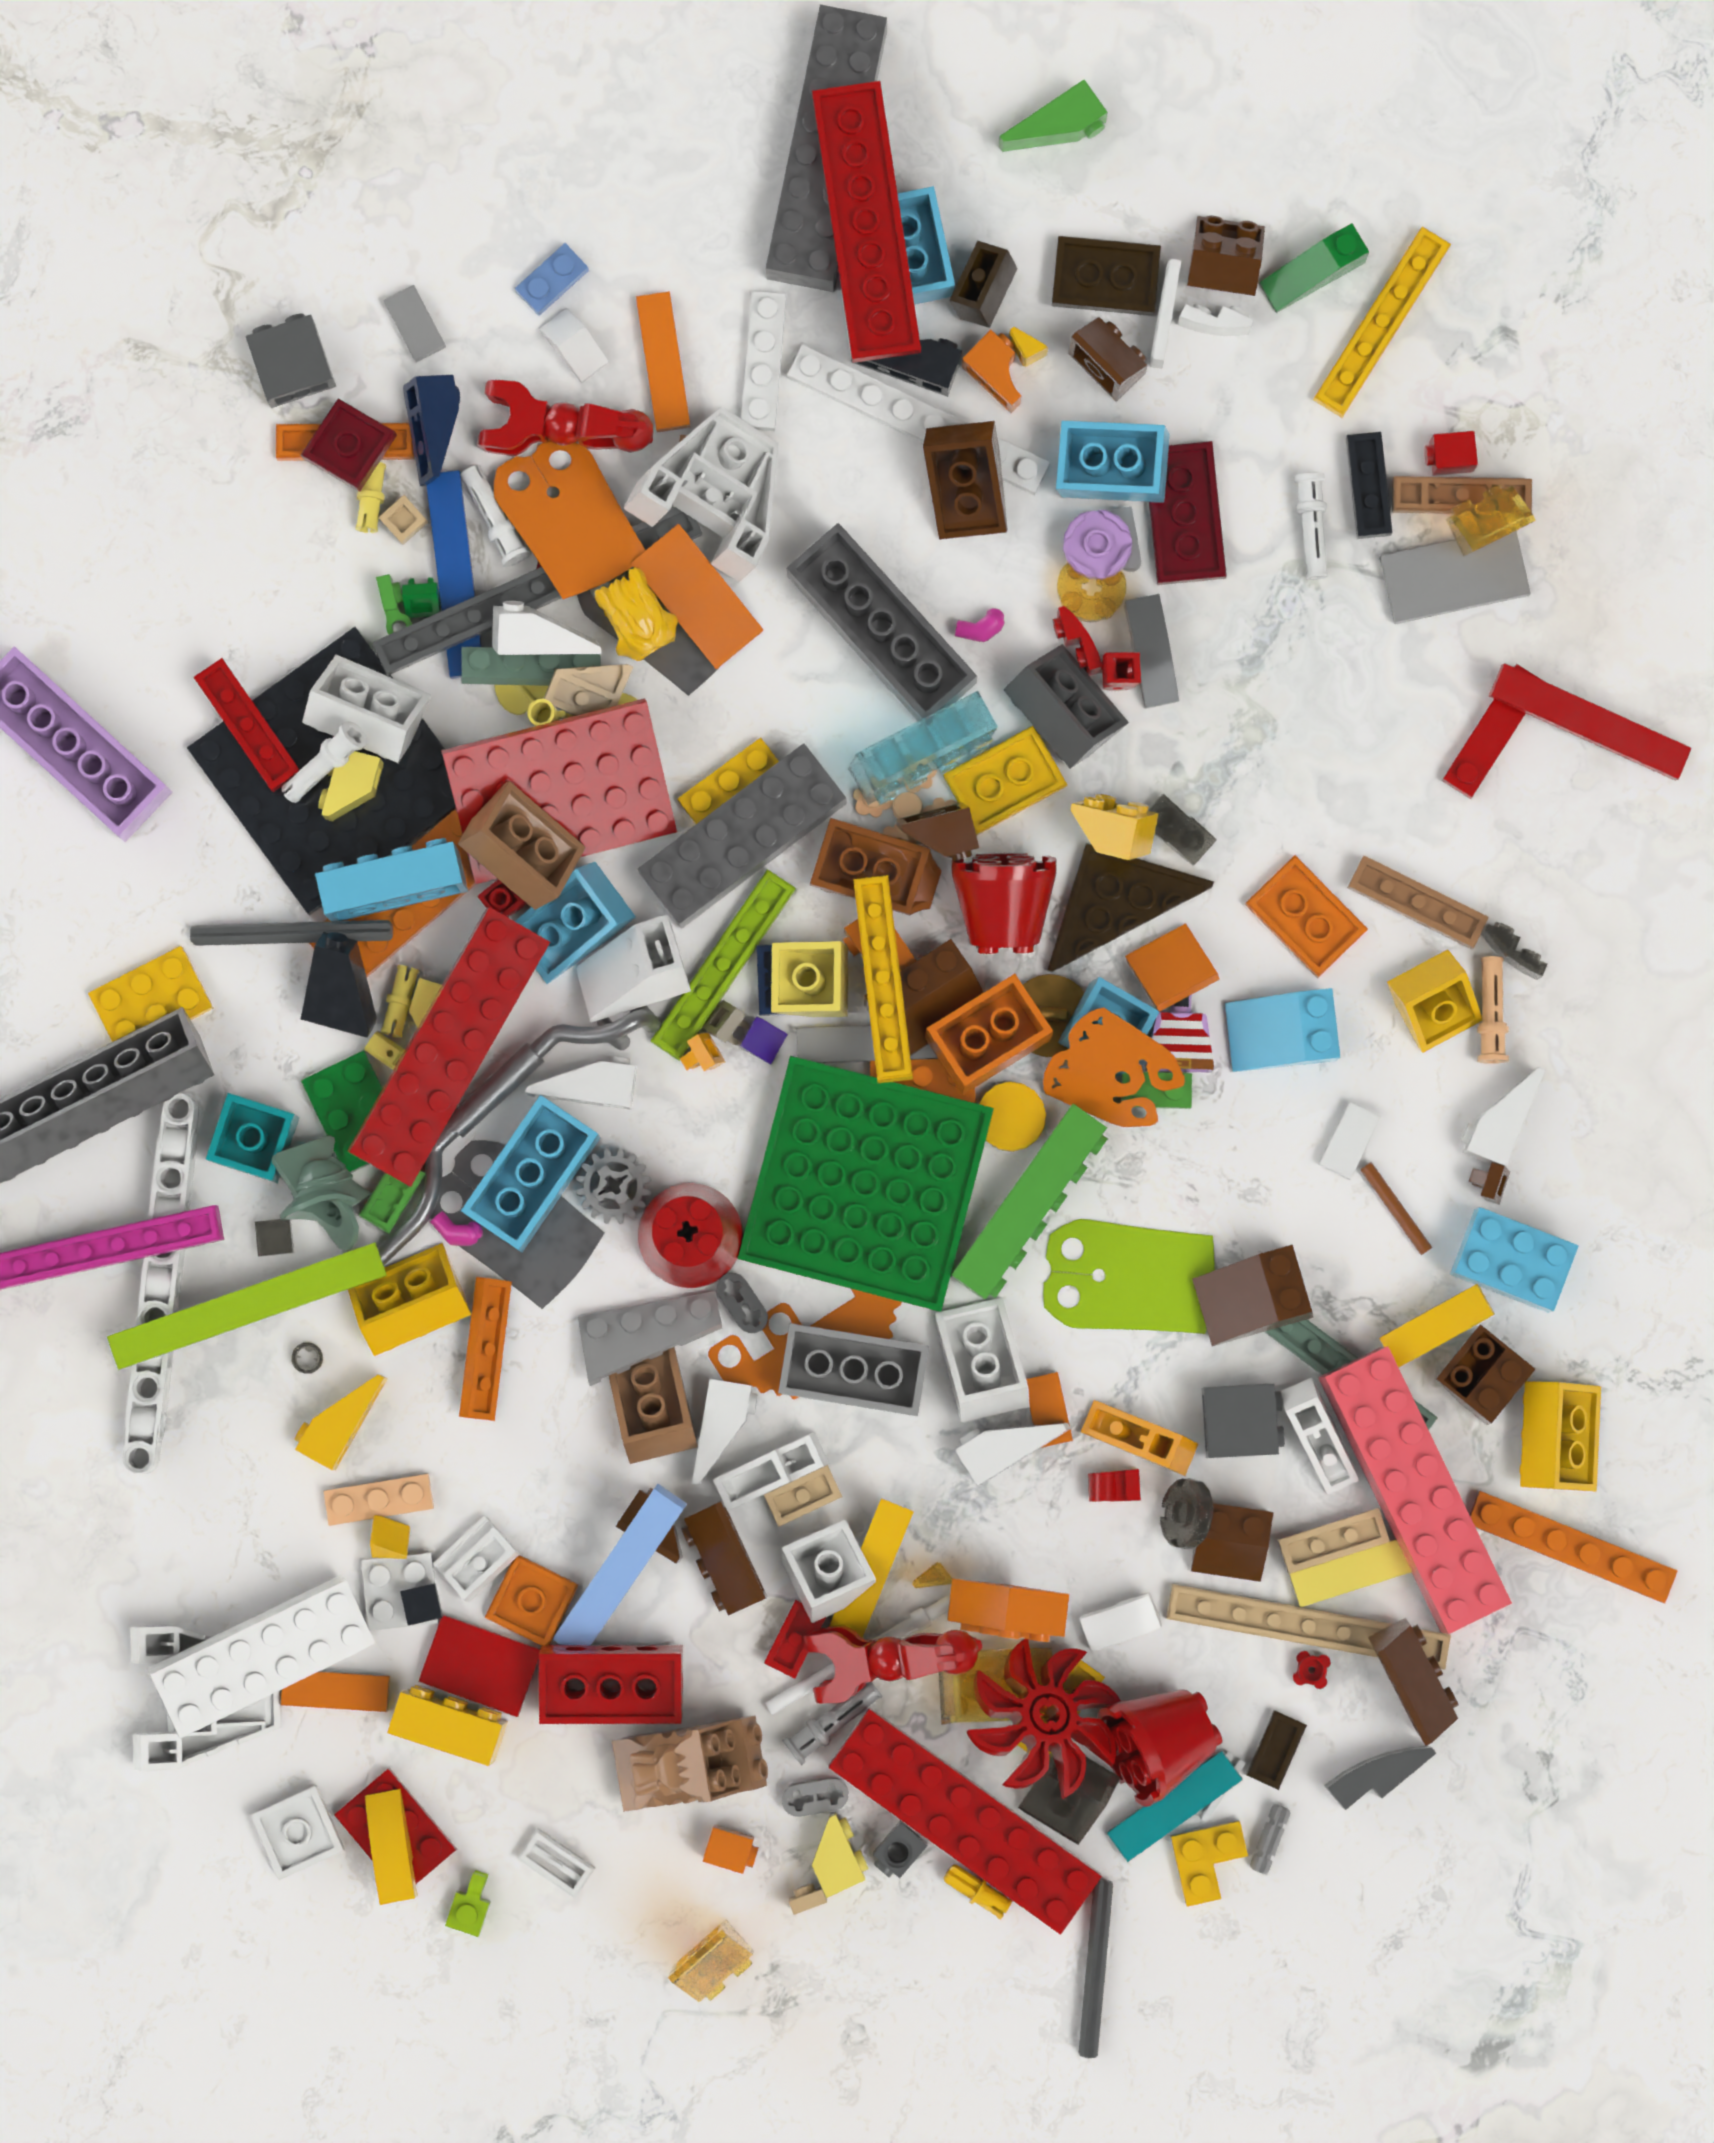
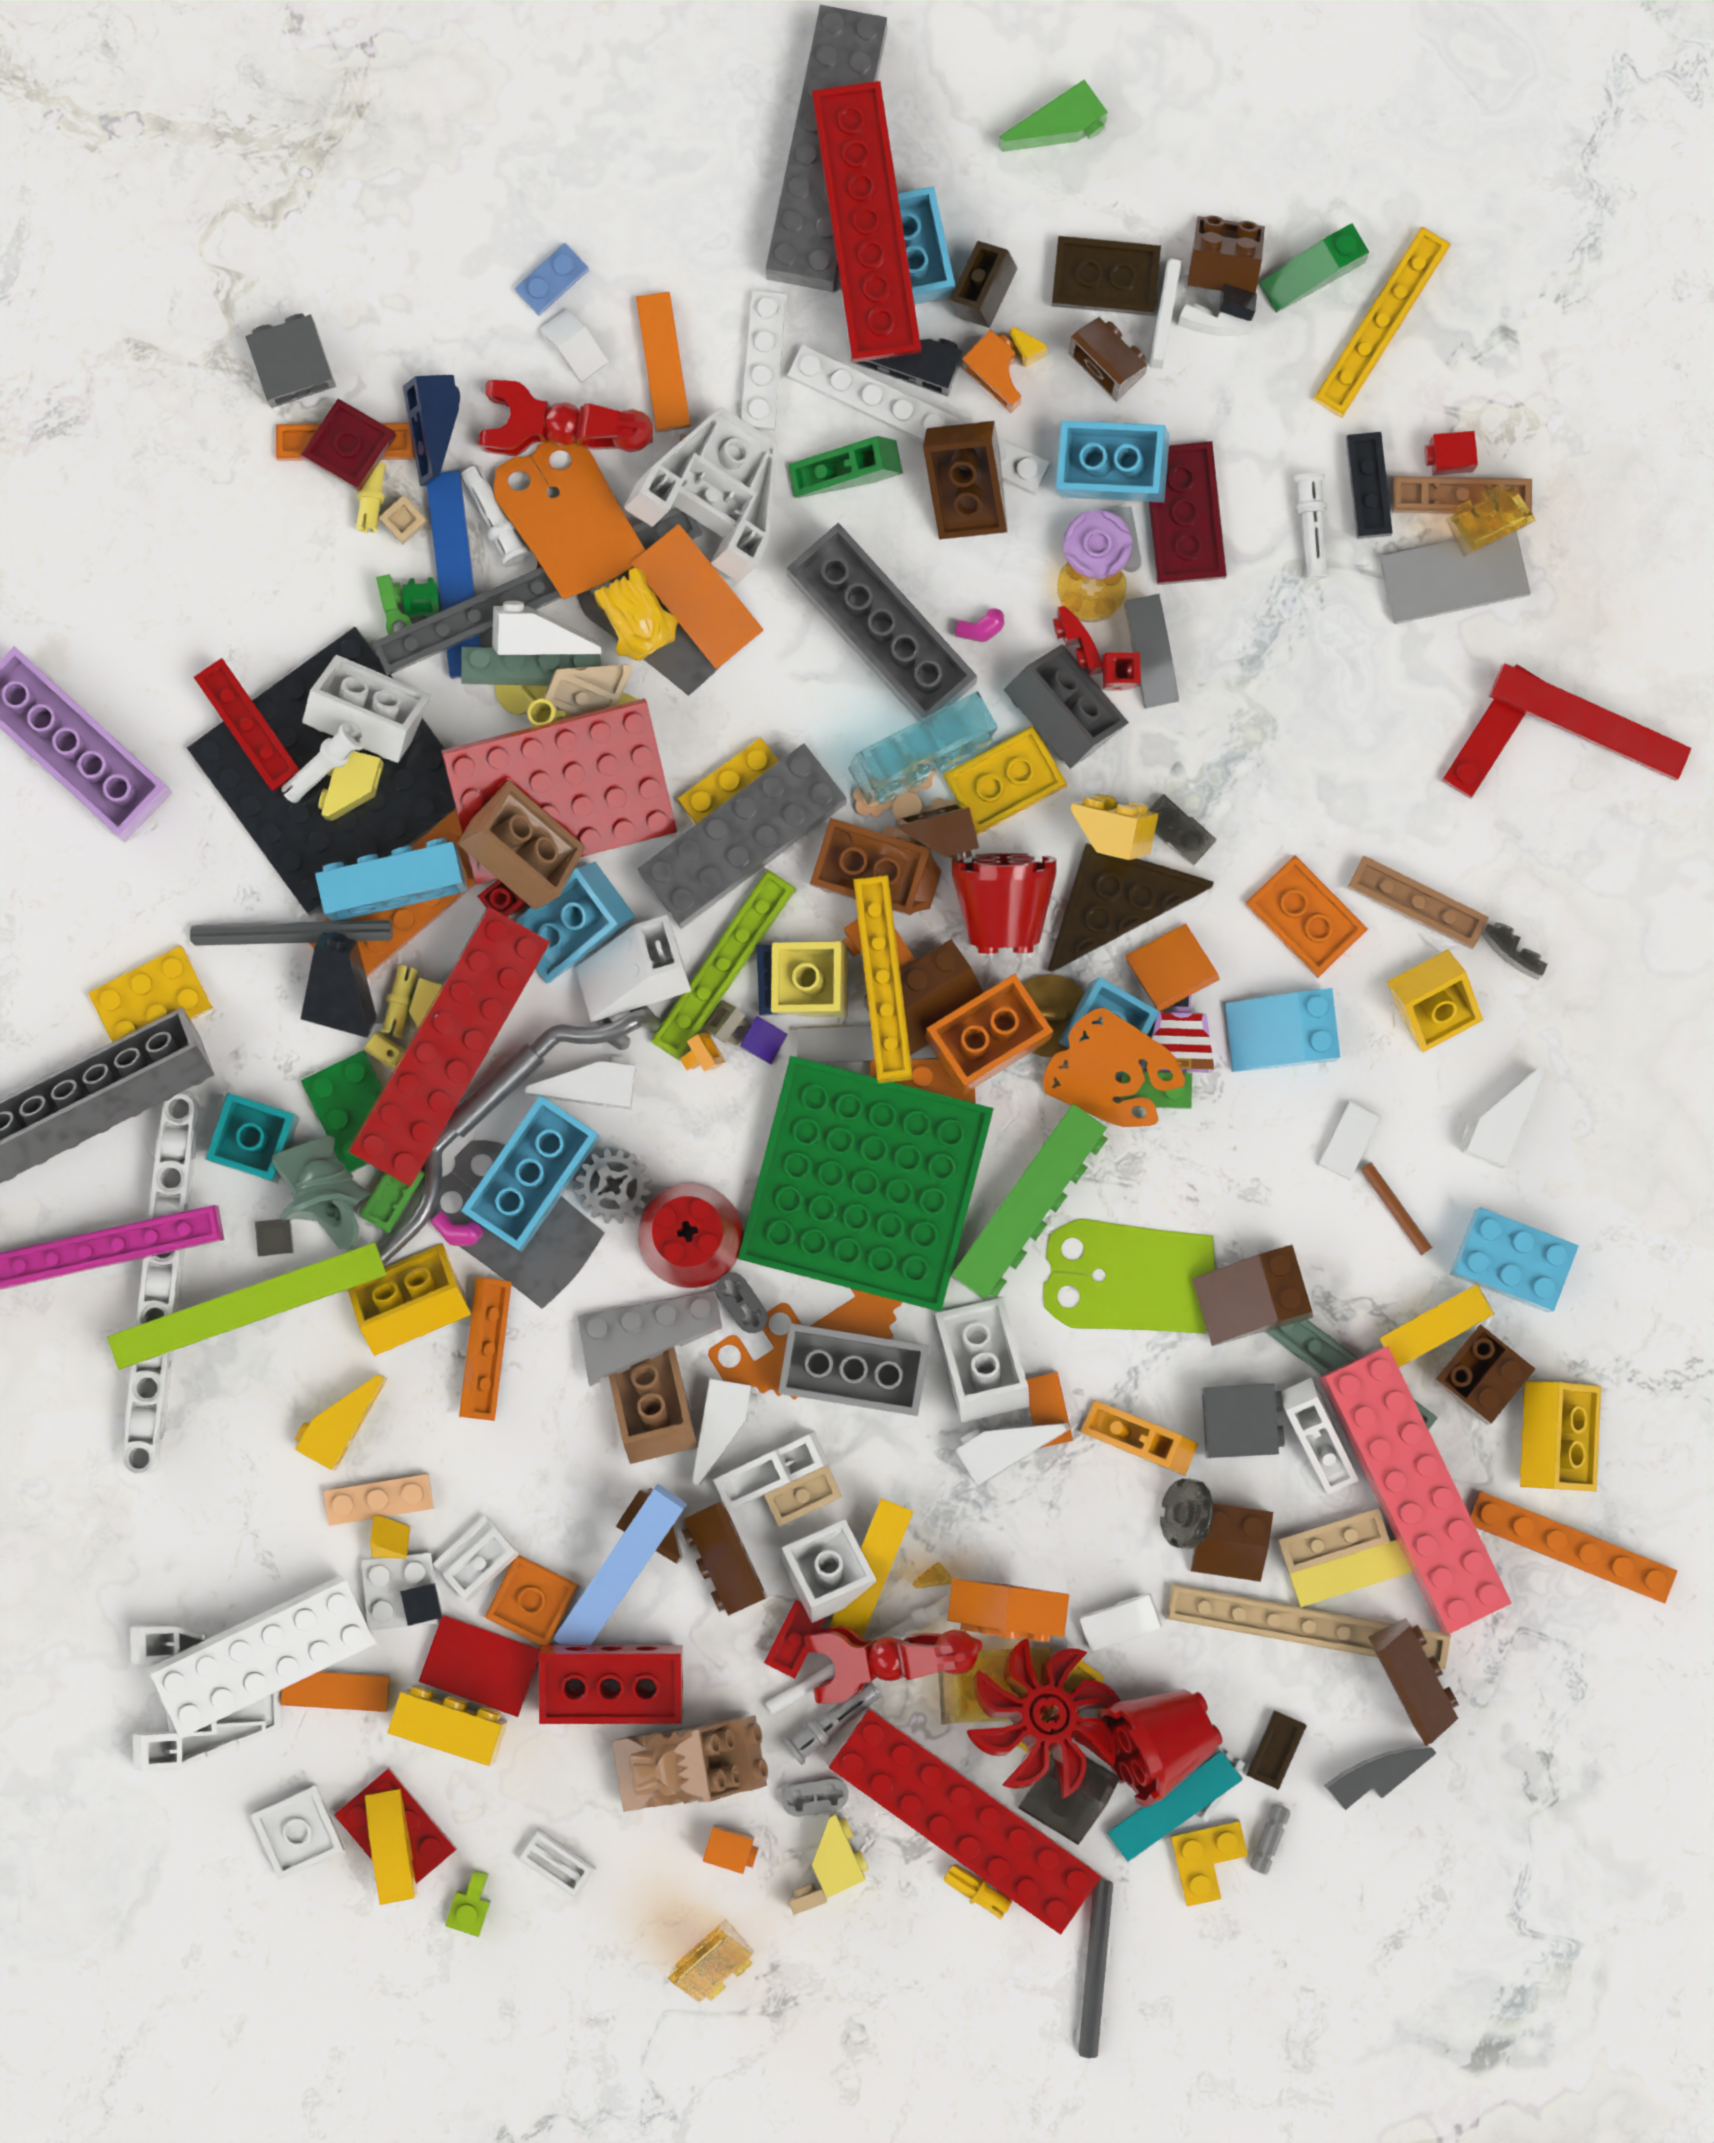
clear smoke bush [292,1342,324,1374] -> none
light grey tile [384,285,446,362] -> none
dark grey brick [873,1820,928,1878] -> none
yellow tile [979,1082,1046,1152] -> none
red leg [1088,1469,1141,1502] -> none
red plate [1293,1651,1331,1689] -> none
reddish brown tile [1468,1162,1510,1205] -> none
light nougat pin [1477,956,1509,1064] -> none
none -> green slope [788,436,903,498]
none -> black tile [1219,283,1257,321]

